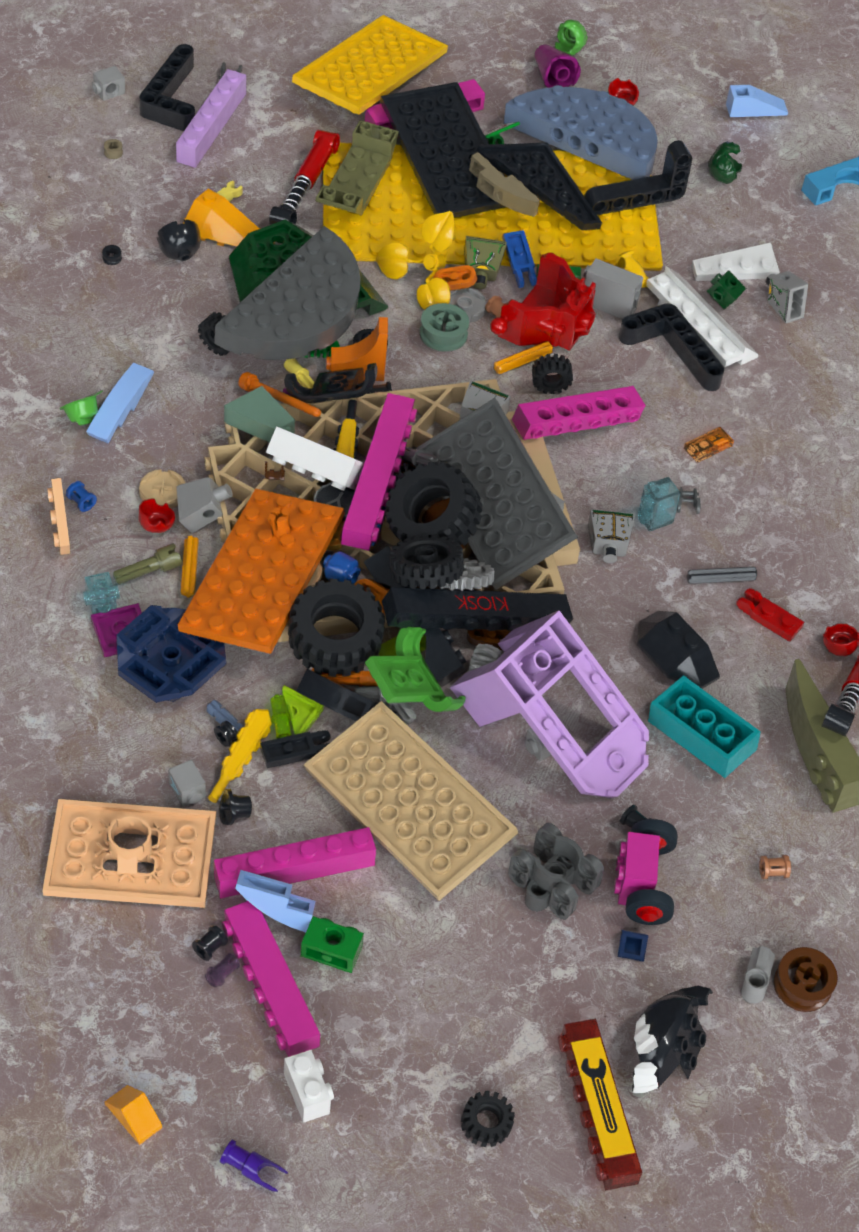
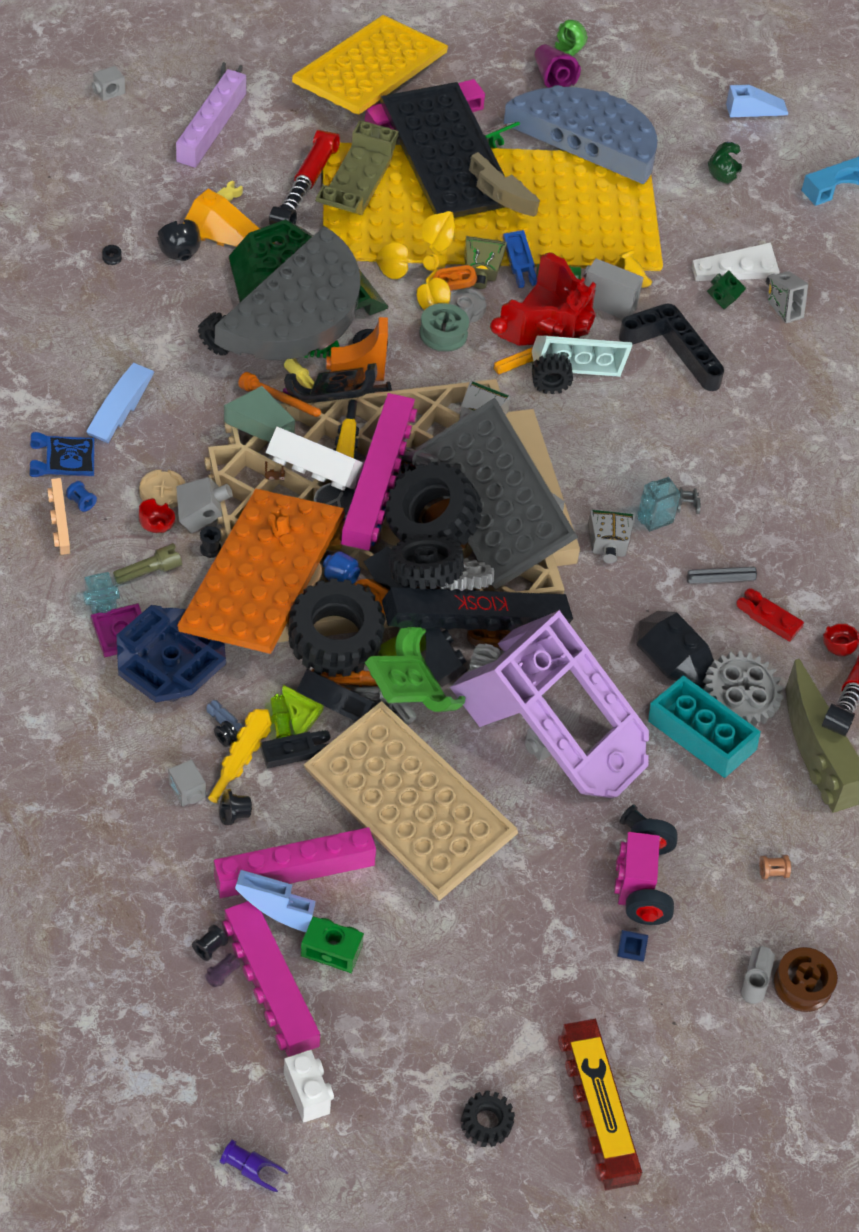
light nougat plate [43,799,216,908] -> none
bright green piece [59,390,103,425] -> none
dark tan bush [104,139,123,159] -> none
light orange slope [104,1085,162,1145] -> none
black beam [139,44,195,131] -> none
light orange axle [181,535,199,598] -> none
black wing [476,143,602,230] -> none
nougat bush [485,296,504,317] -> none
dark grey piece [508,823,604,920] -> none
dark pink brick [512,386,646,440] -> none
black beam [584,140,693,215] -> none
red hair [608,78,639,106] -> none
black animal [632,985,713,1093] -> none
white slope [646,266,758,367] -> none
clear orange tile [684,427,734,463] -> none
none -> blue flag [30,432,94,477]
none -> black bush [200,526,221,558]
none -> light aqua slope [532,336,632,377]
none -> light grey gear [703,651,783,727]

